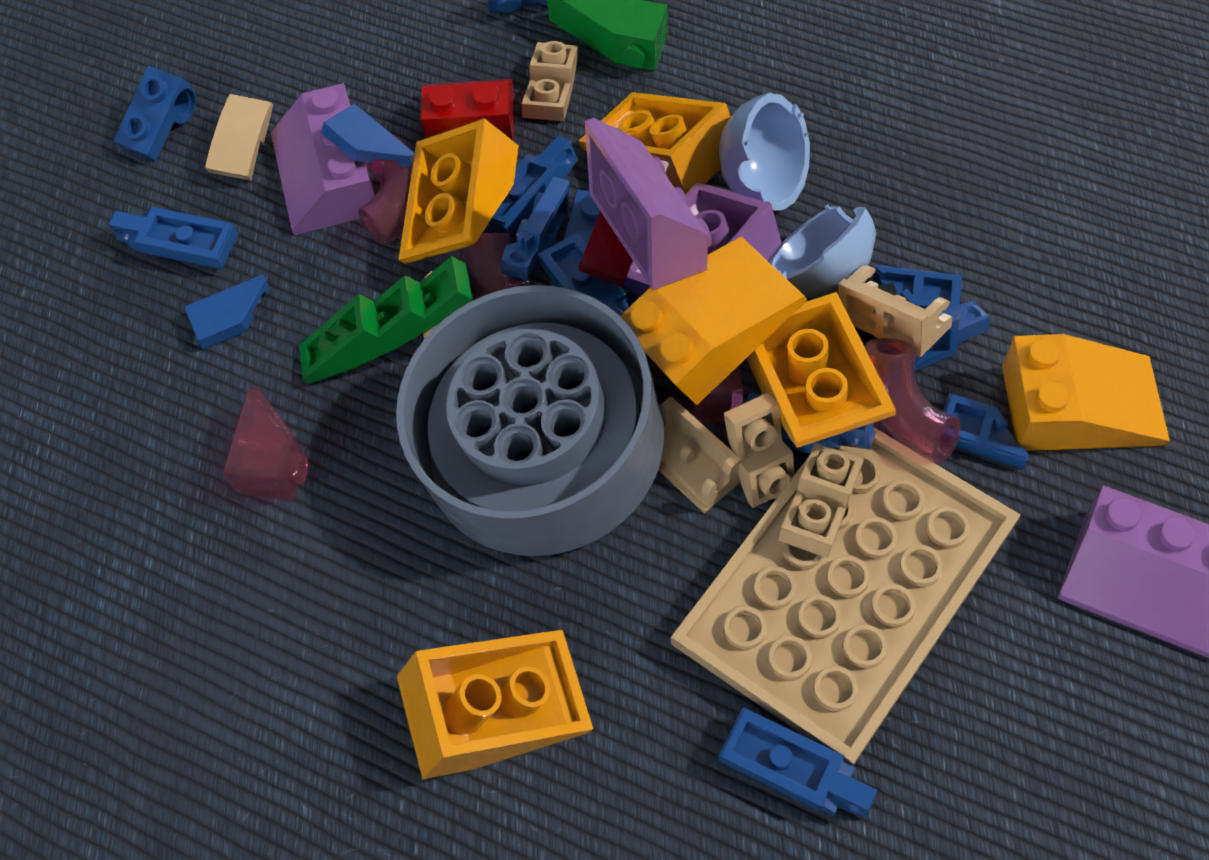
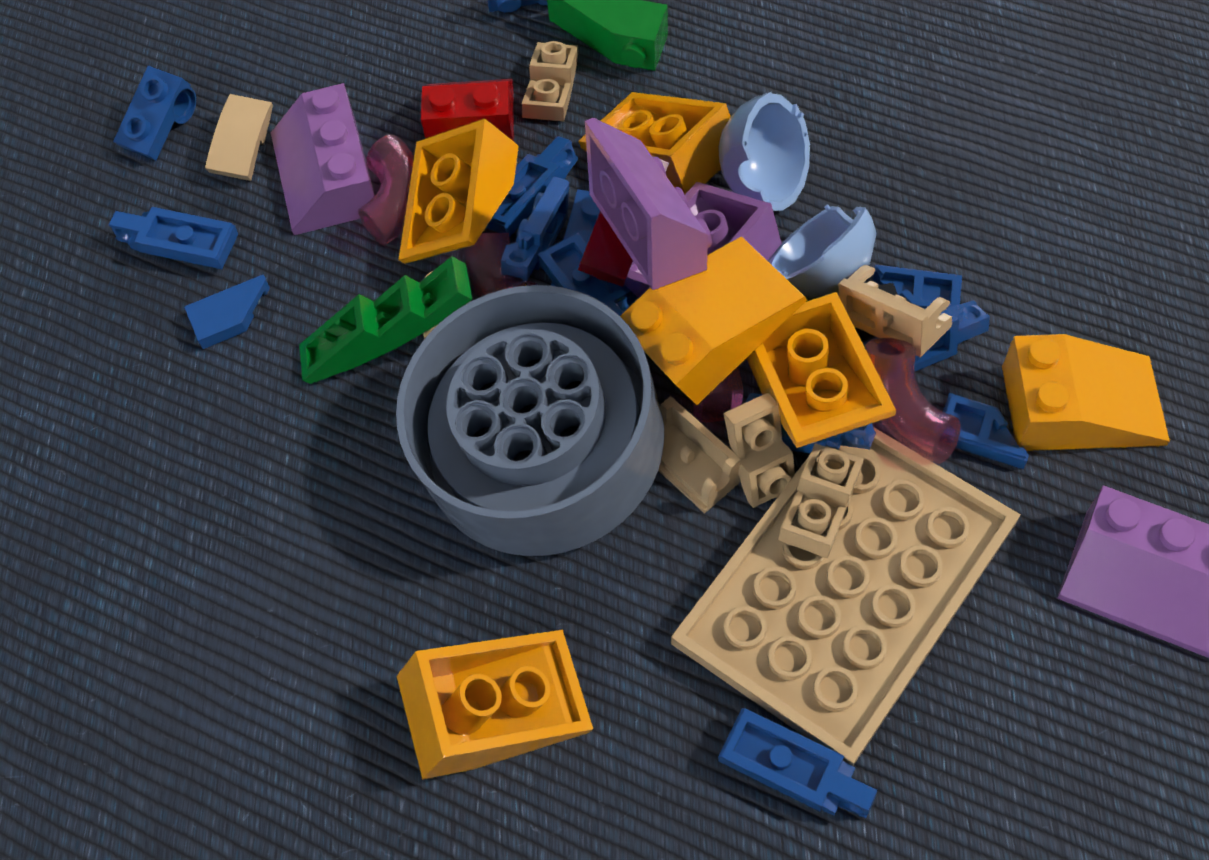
clear pink slope [223,387,308,501] -> none
blue tile [321,104,415,167] -> none

